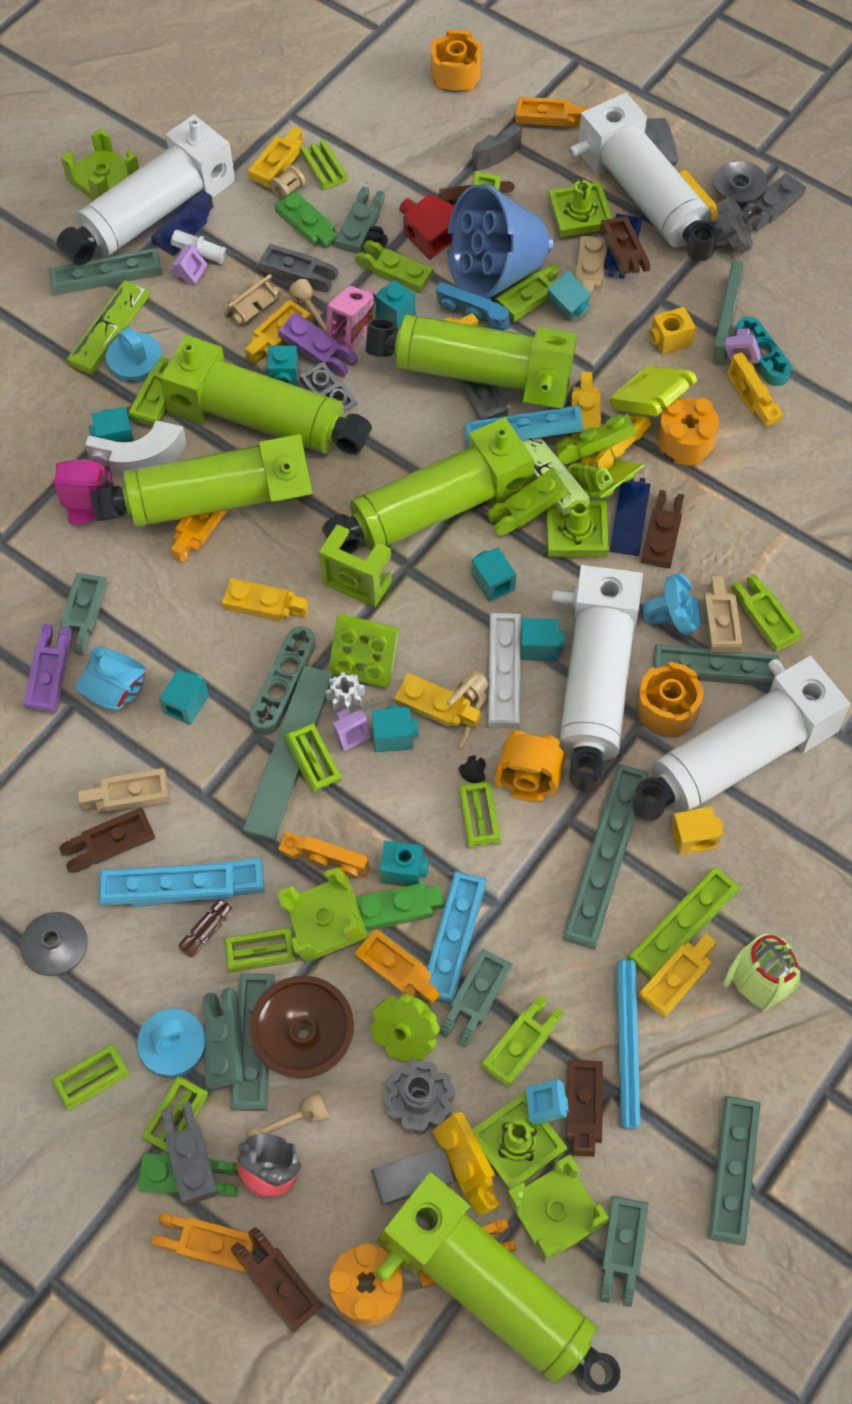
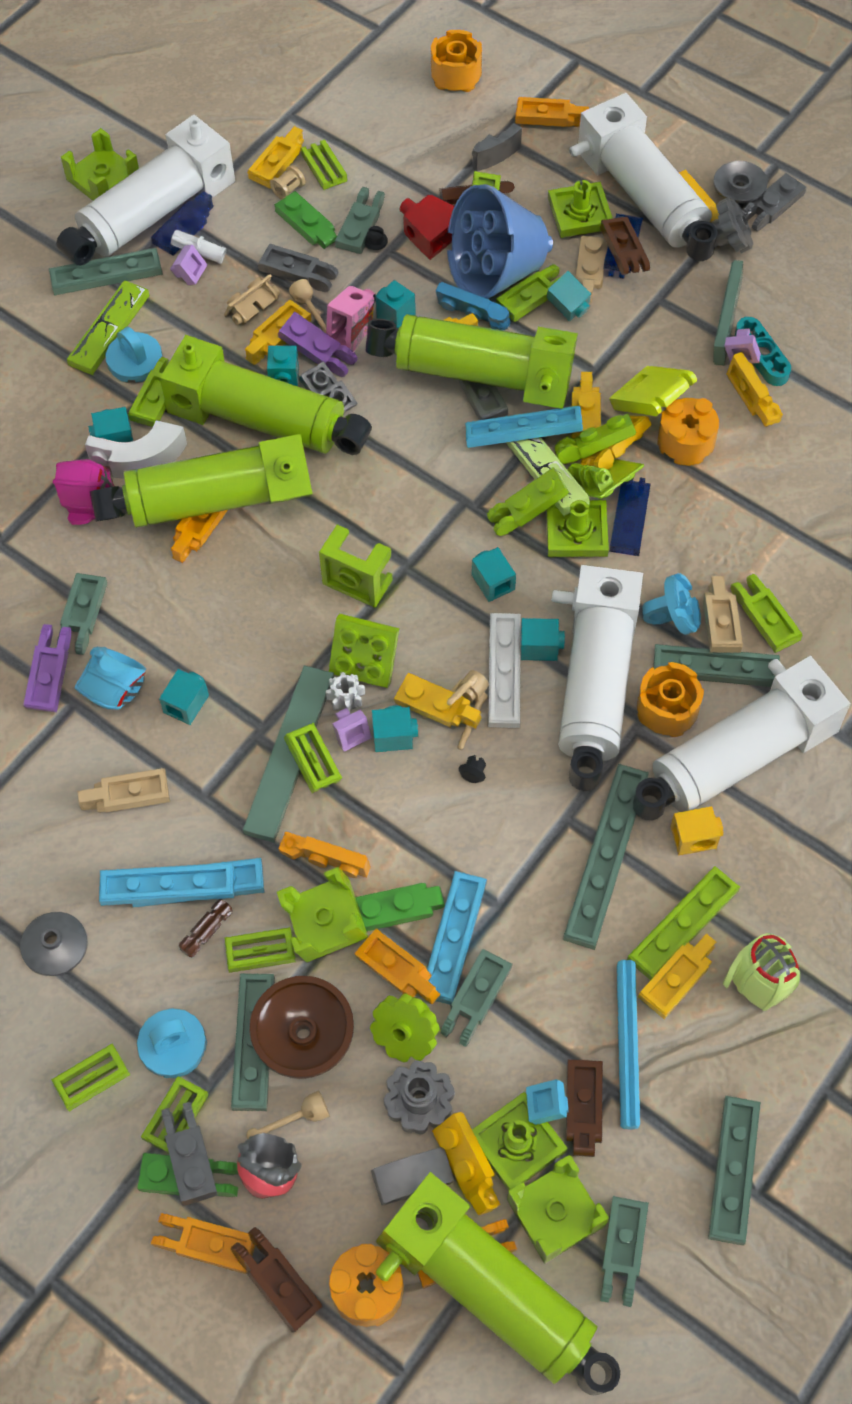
reddish brown hinge [59,807,156,873] -> none
sand green hinge [203,988,243,1089] -> none
yellow hinge [222,578,309,621] -> none
sand green beam [250,626,316,735] -> none
lime piece [322,417,534,554] -> none
lime hinge [355,240,434,293] -> none
teal brick [379,840,429,886] -> none
lime tile [459,781,501,849] -> none
lime hinge [481,995,564,1089] -> none
light orange brick [494,730,566,802] -> none
reddish brown hinge [641,490,684,569] -> none
flat silver slope [645,118,678,166] -> none
yellow brick [649,307,696,355] -> none

